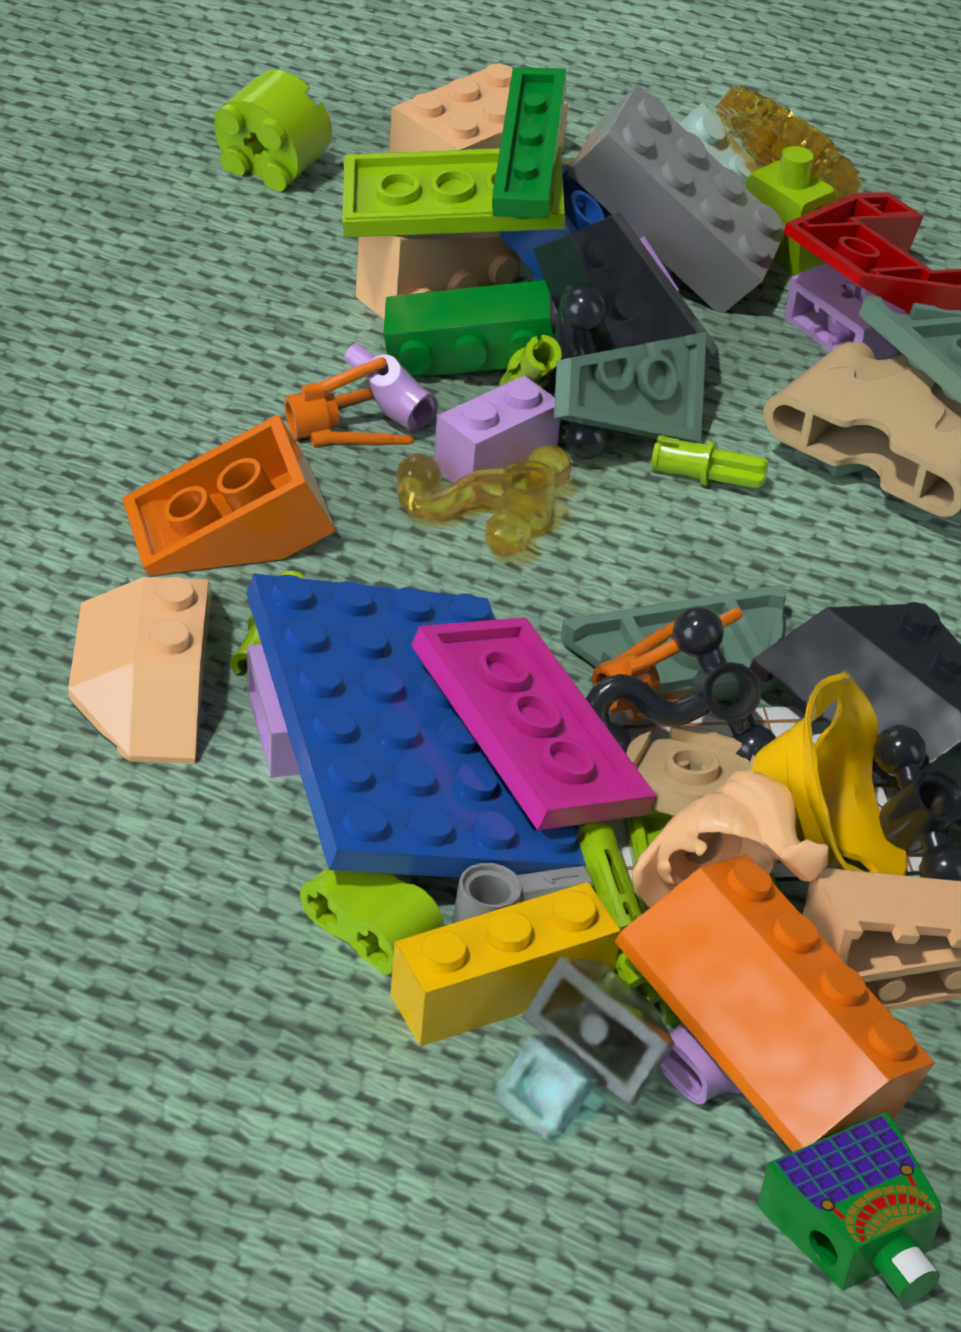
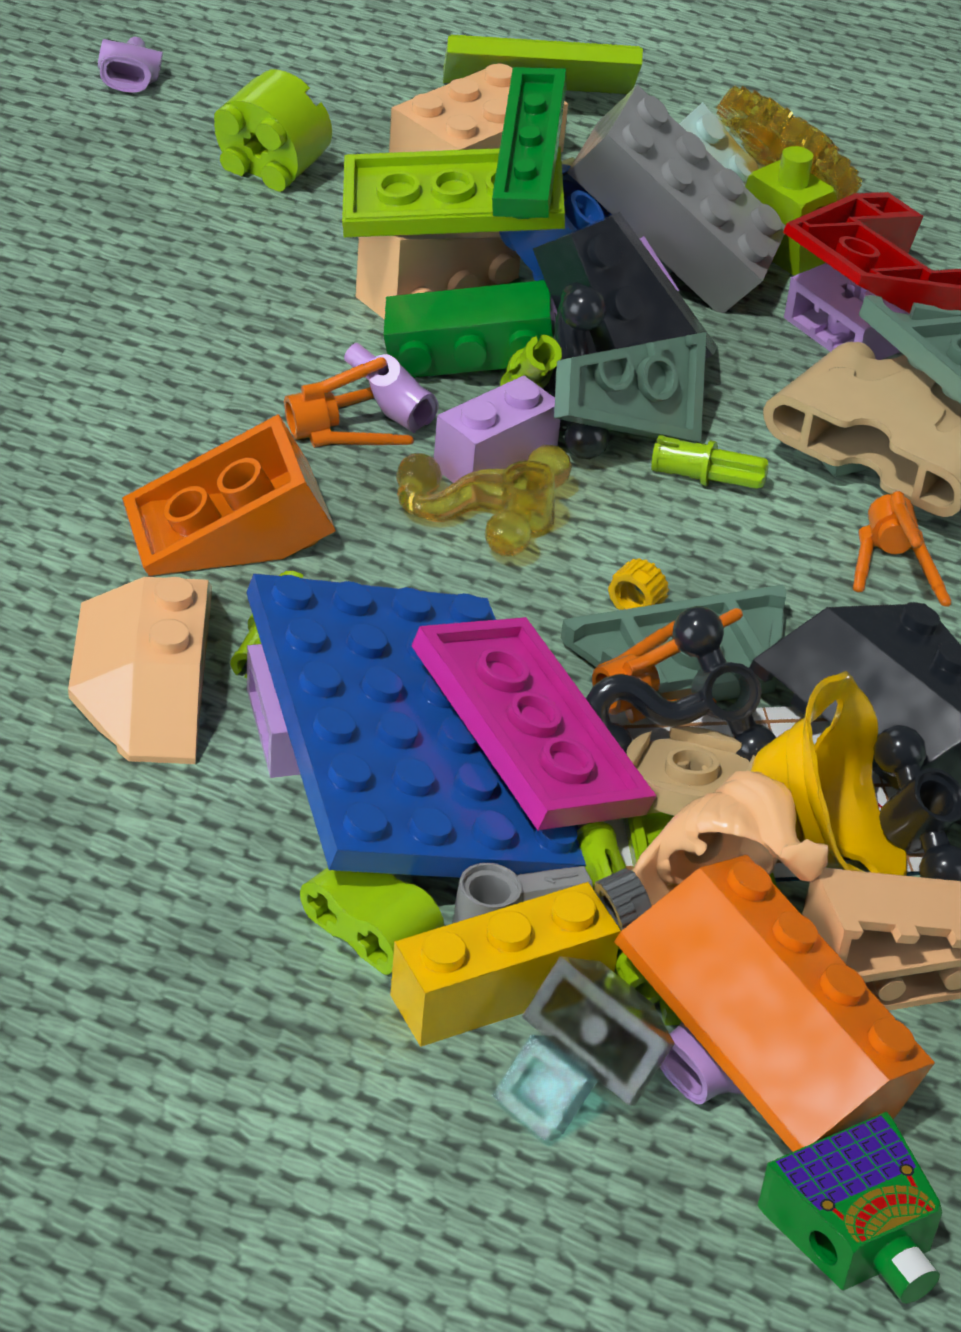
none -> lavender piece [98,37,163,93]
none -> lime tile [443,35,643,94]
none -> dark grey axle [594,868,652,931]
none -> yellow axle [608,558,670,610]
none -> orange plant [853,491,951,607]

